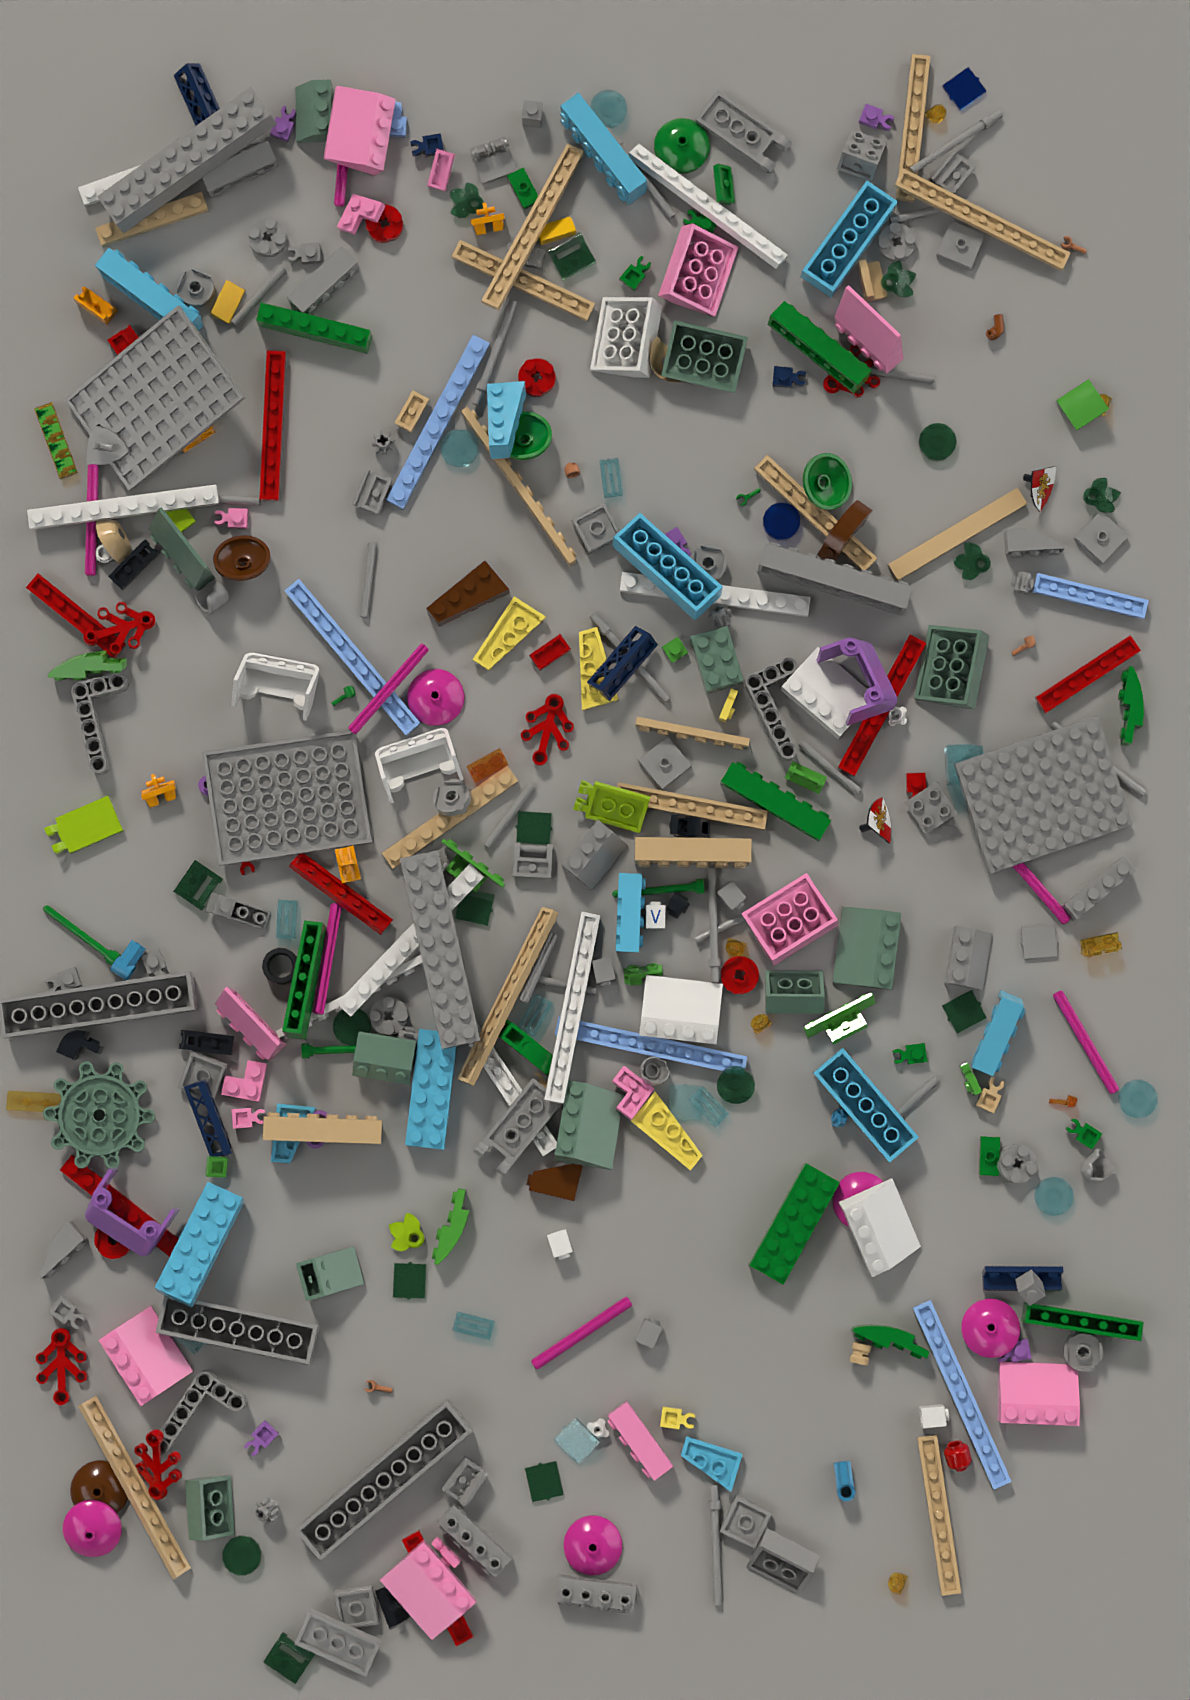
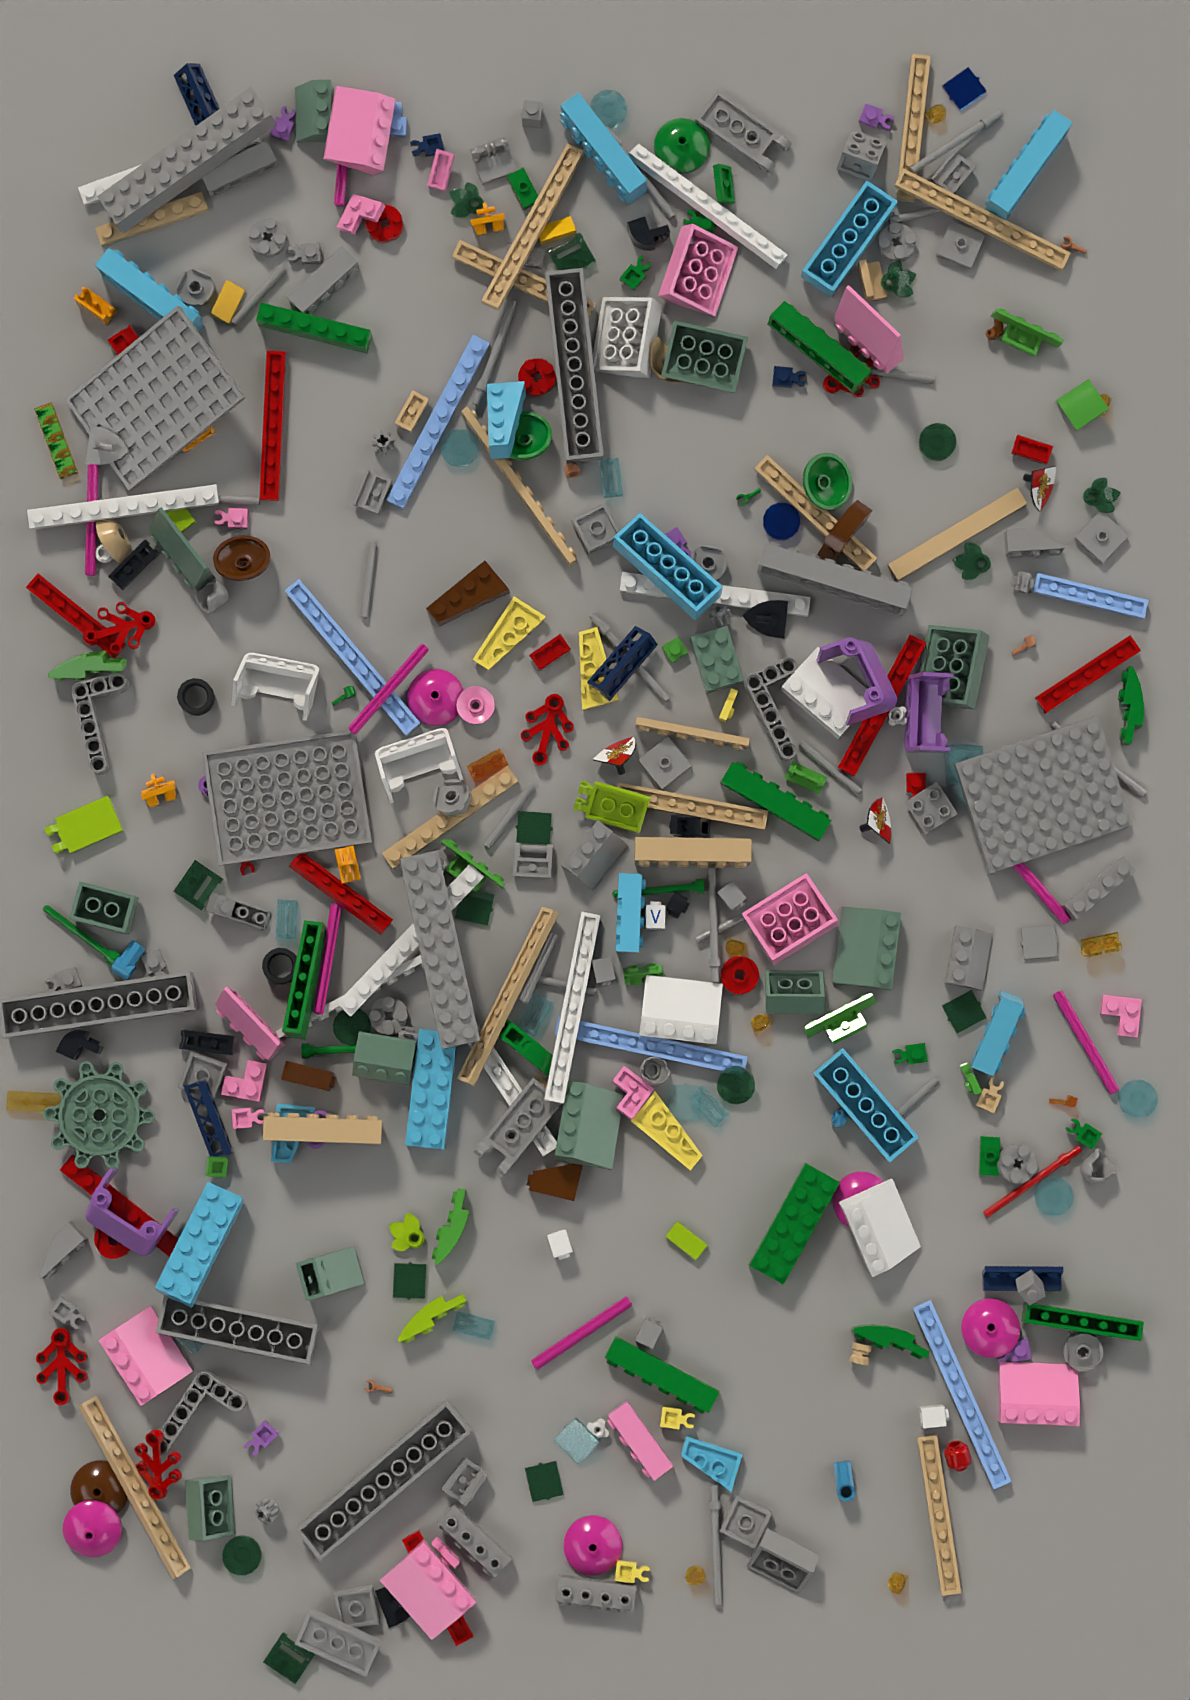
none -> sand green brick [69,882,139,935]
none -> black tyre [177,678,215,716]
none -> reddish brown slope [281,1061,337,1091]
none -> lime slope [398,1293,467,1344]
none -> bright pink dish [457,686,495,724]
none -> light grey brick [545,268,604,464]
none -> shield [593,737,636,775]
none -> green brick [605,1335,719,1414]
none -> light yellow plate [615,1560,650,1583]
none -> black brick [627,216,670,251]
none -> lime tile [665,1221,708,1260]
none -> clear yellow plate [685,1565,706,1586]
none -> black shield [742,600,788,638]
none -> medium lavender windscreen [904,672,953,753]
none -> red bar [983,1145,1082,1218]
none -> medium azure brick [985,110,1073,220]
none -> bright green bracket [990,308,1064,357]
none -> red plate [1011,435,1053,465]
none -> bright pink plate [1100,995,1142,1038]

